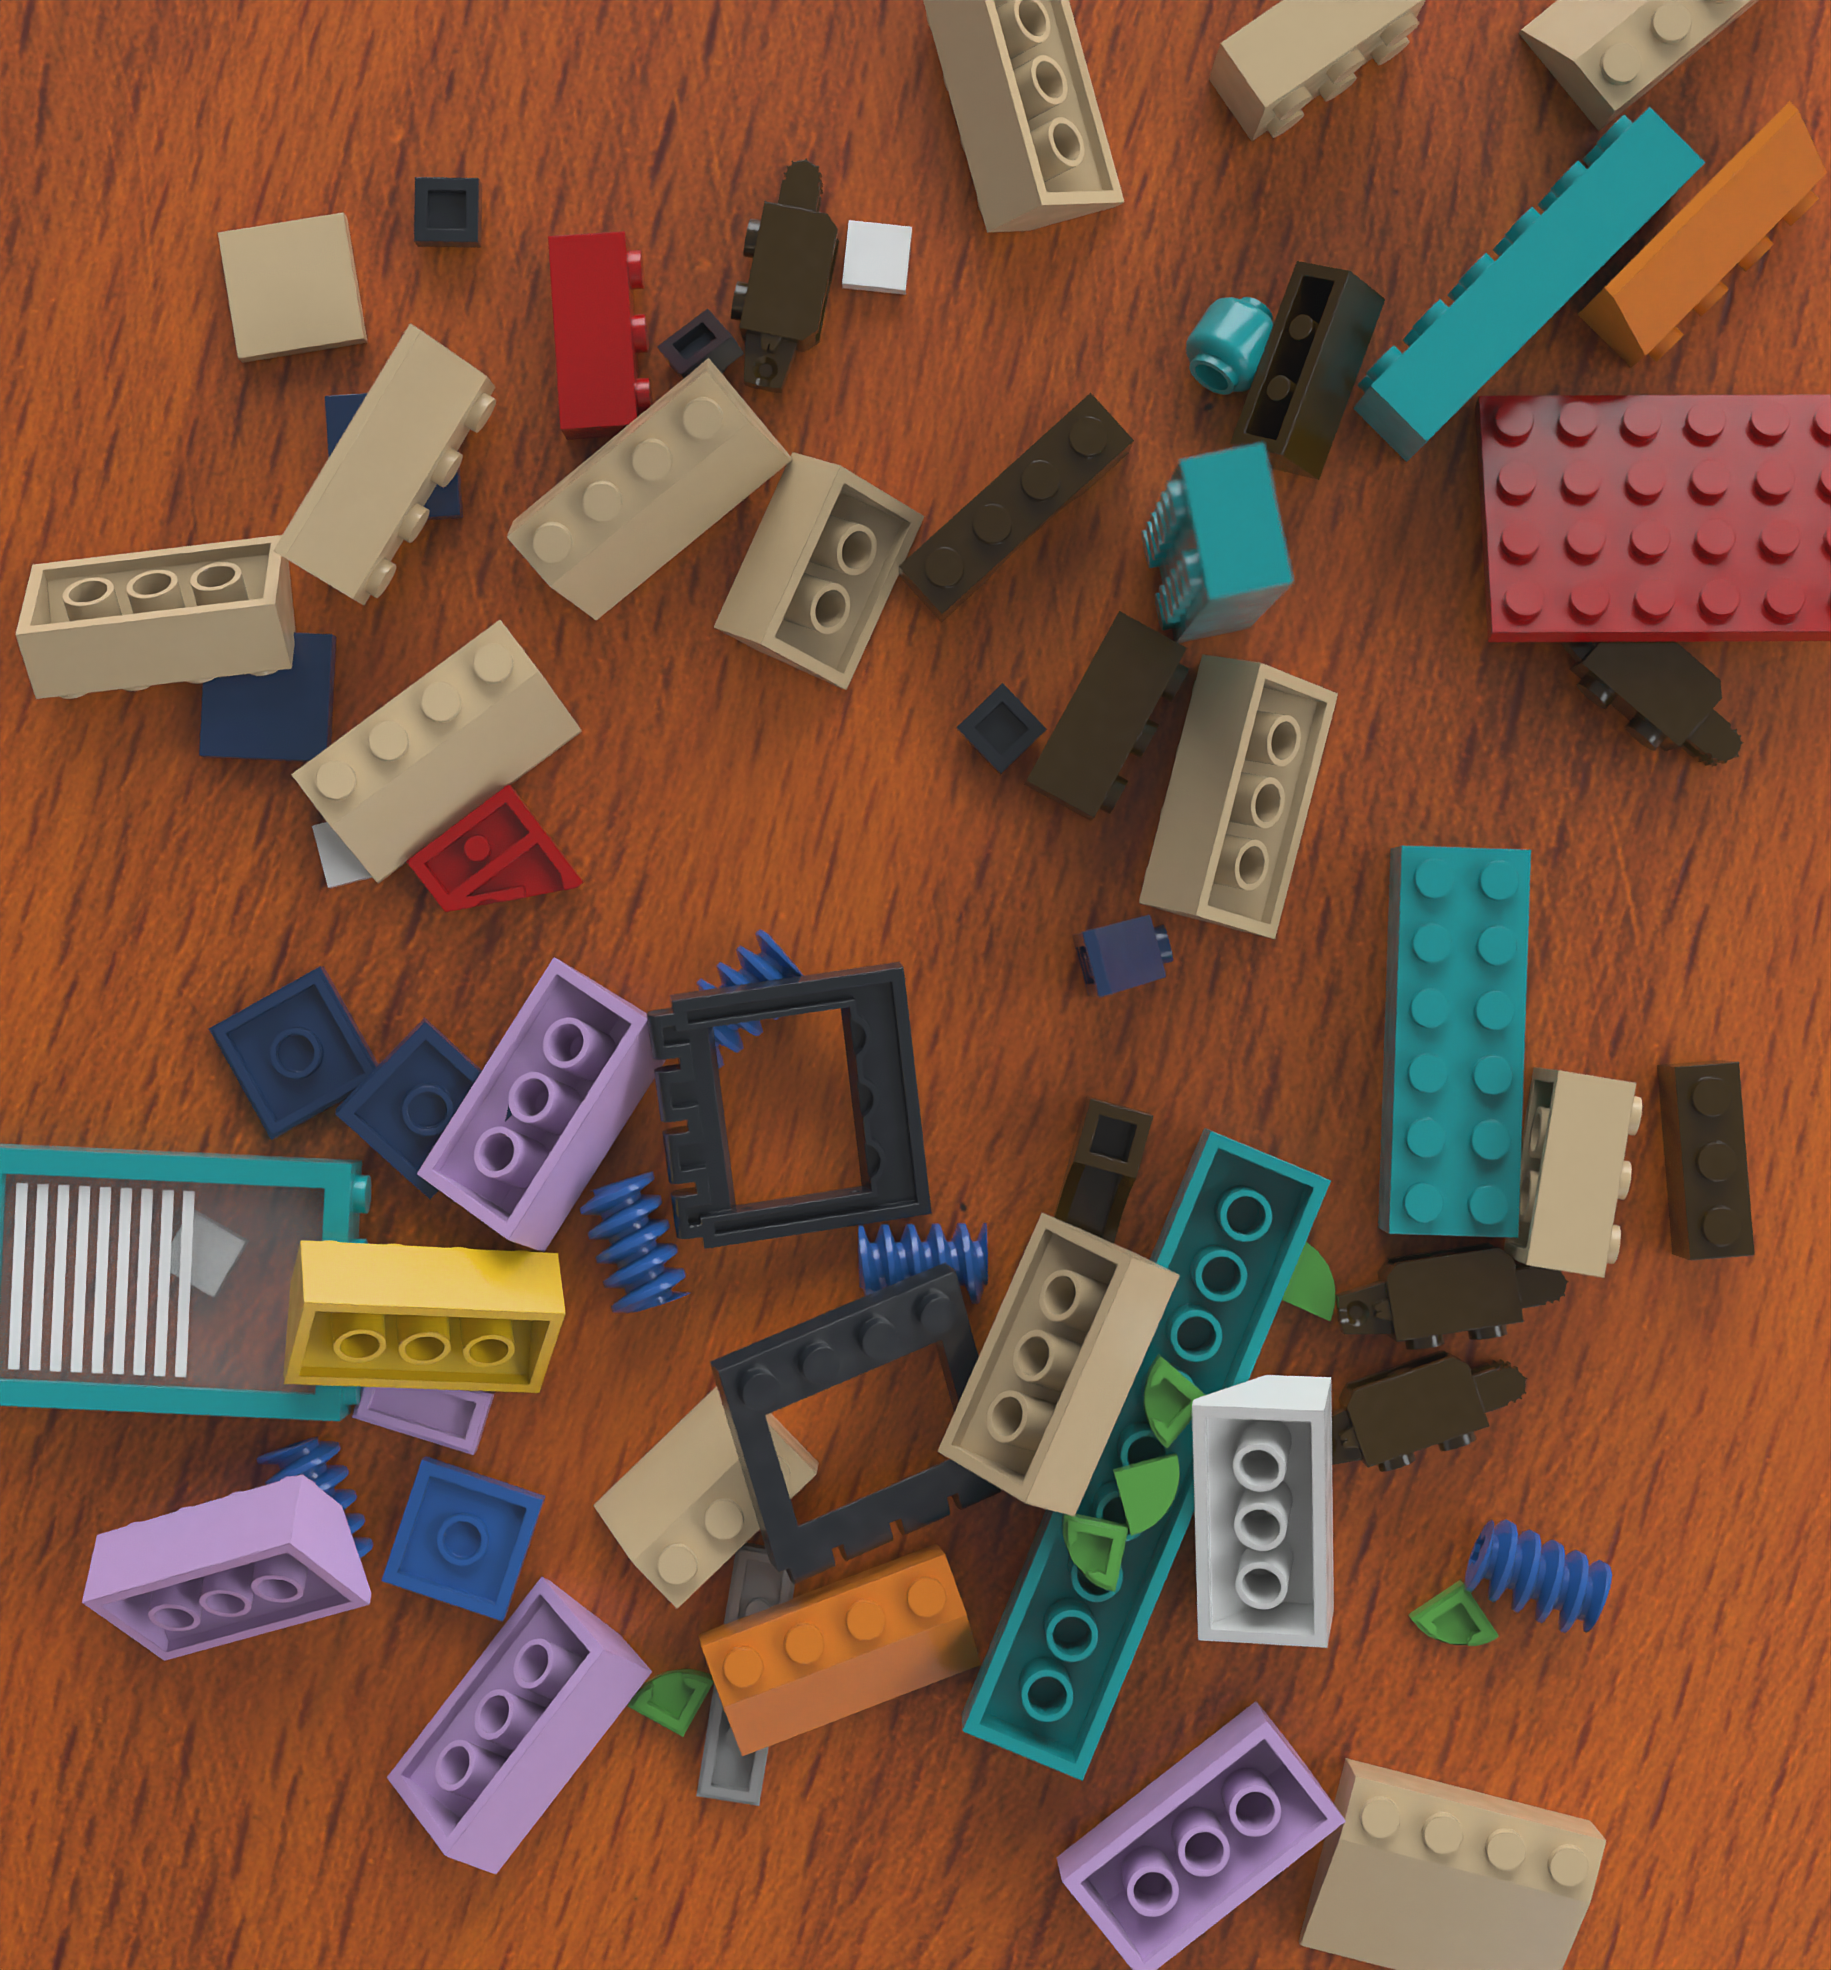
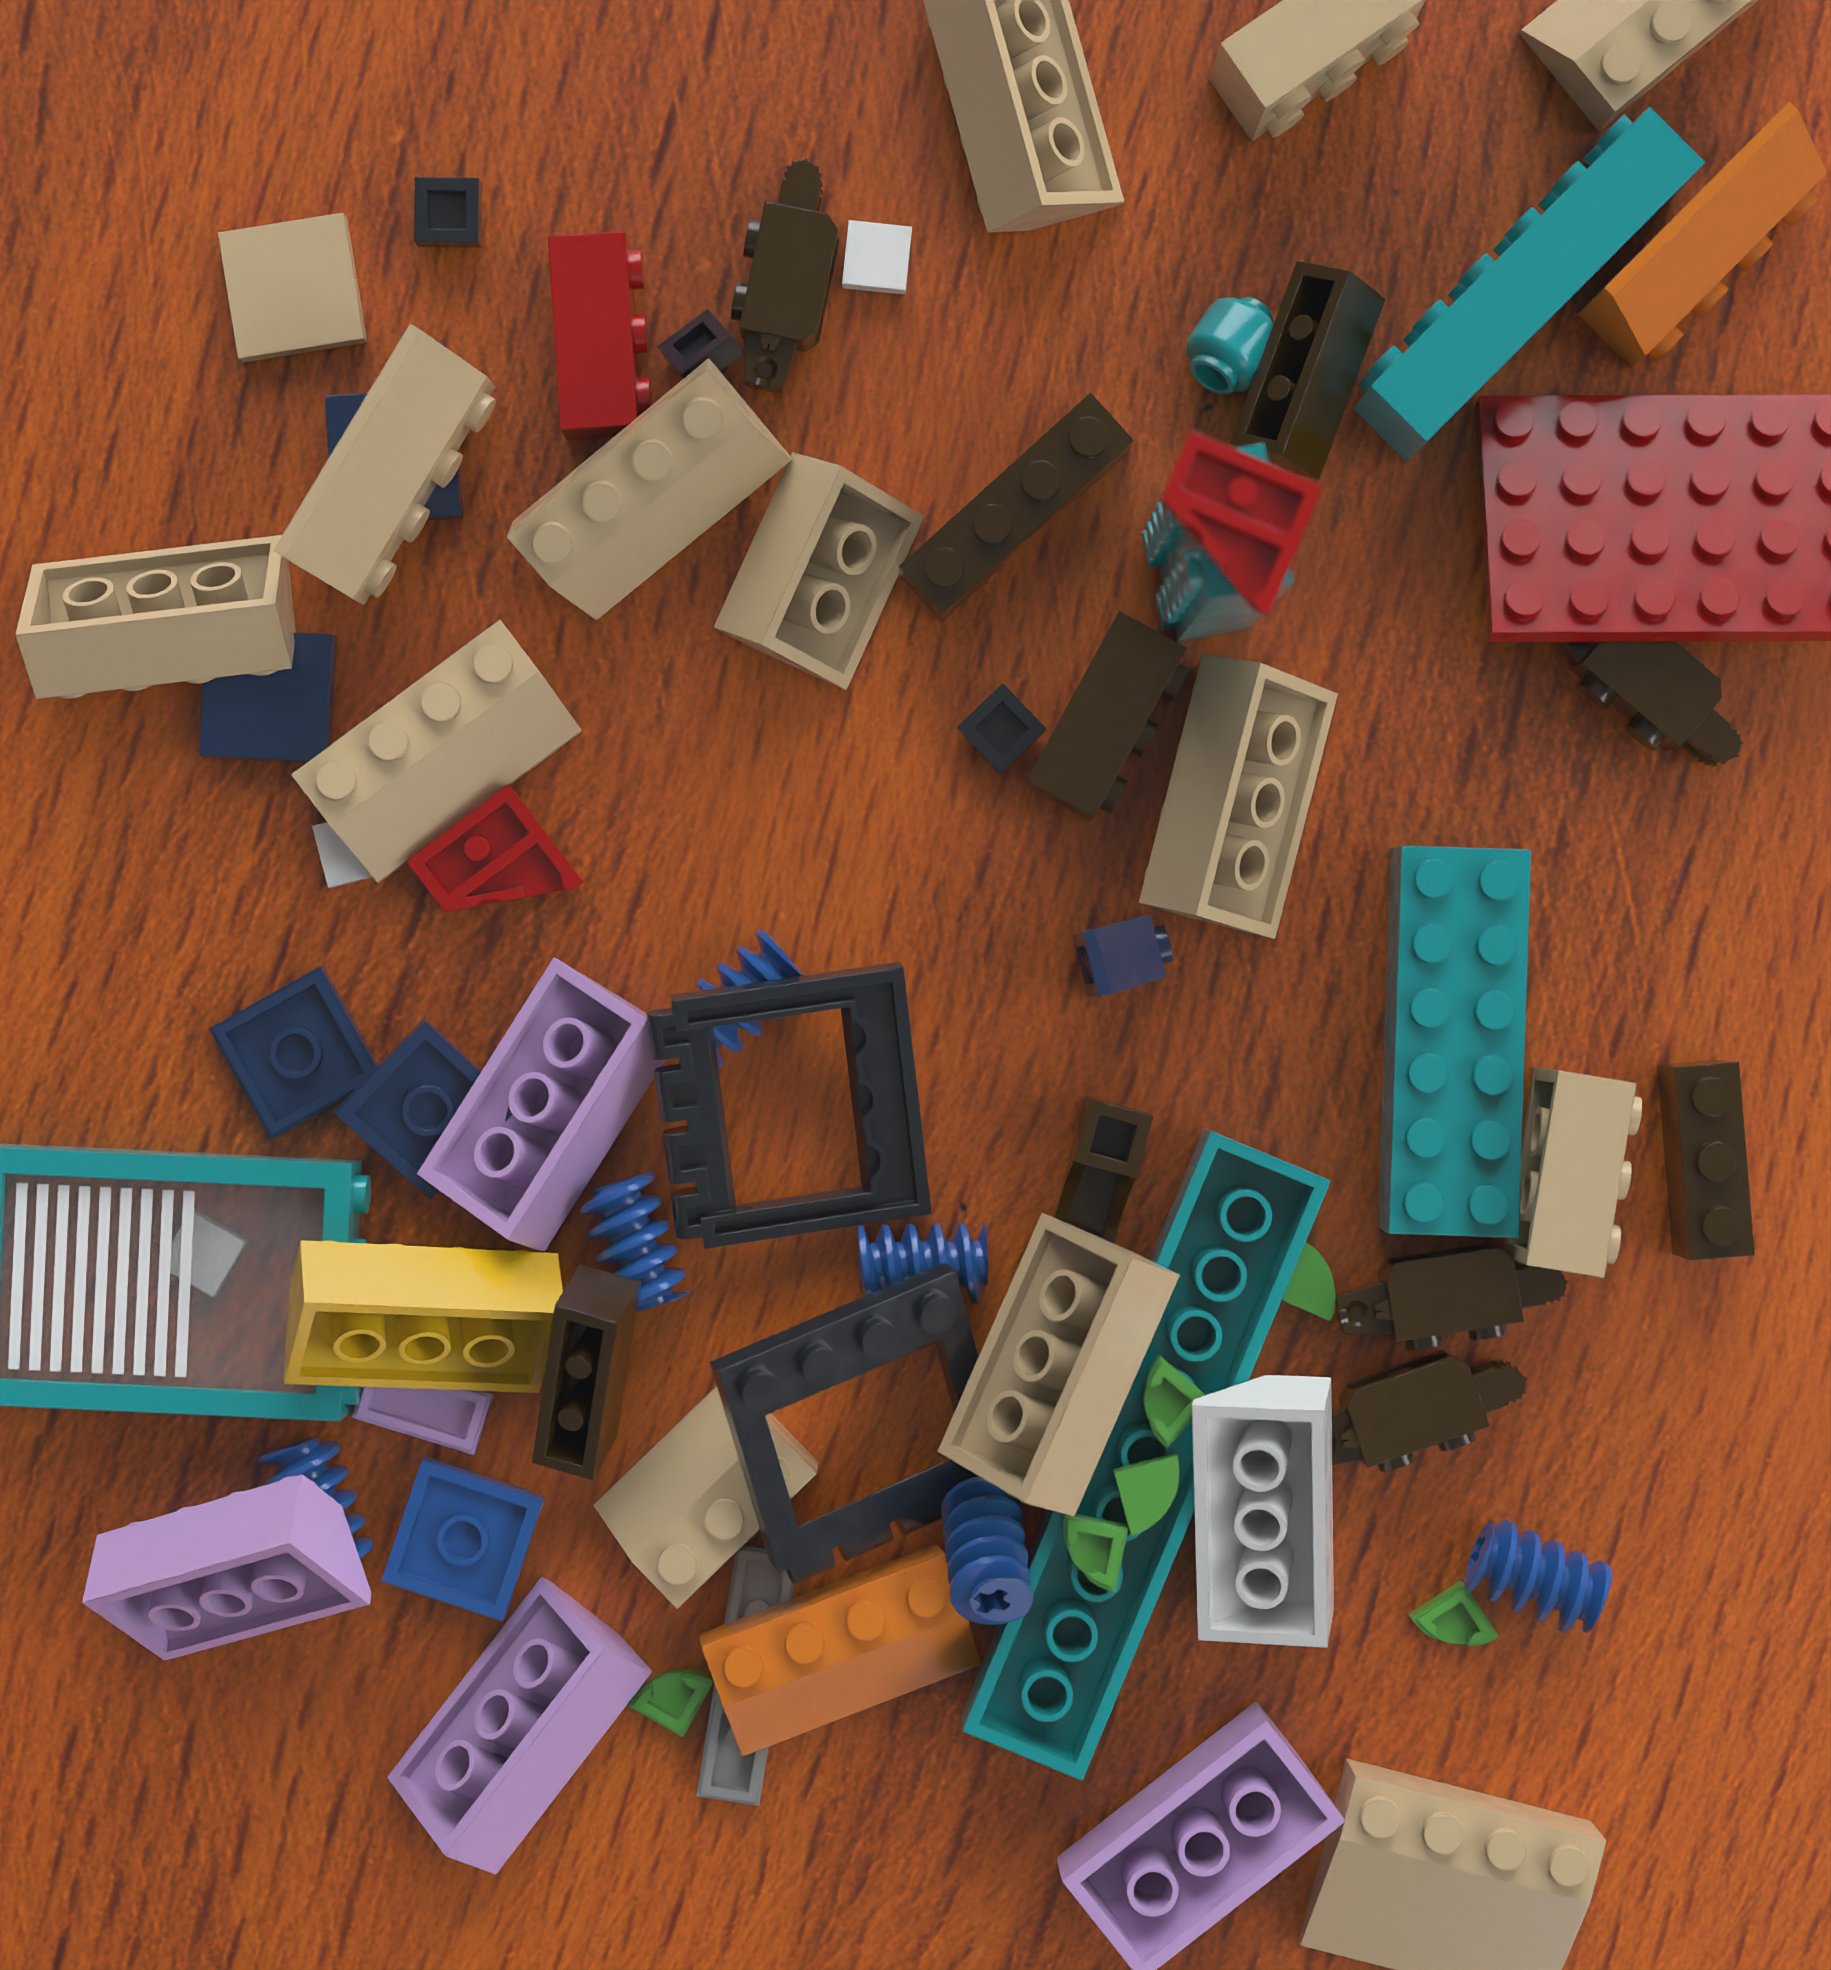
none -> dark brown brick [532,1264,641,1480]
none -> blue piece [941,1476,1033,1625]
none -> red wing [1160,430,1324,618]

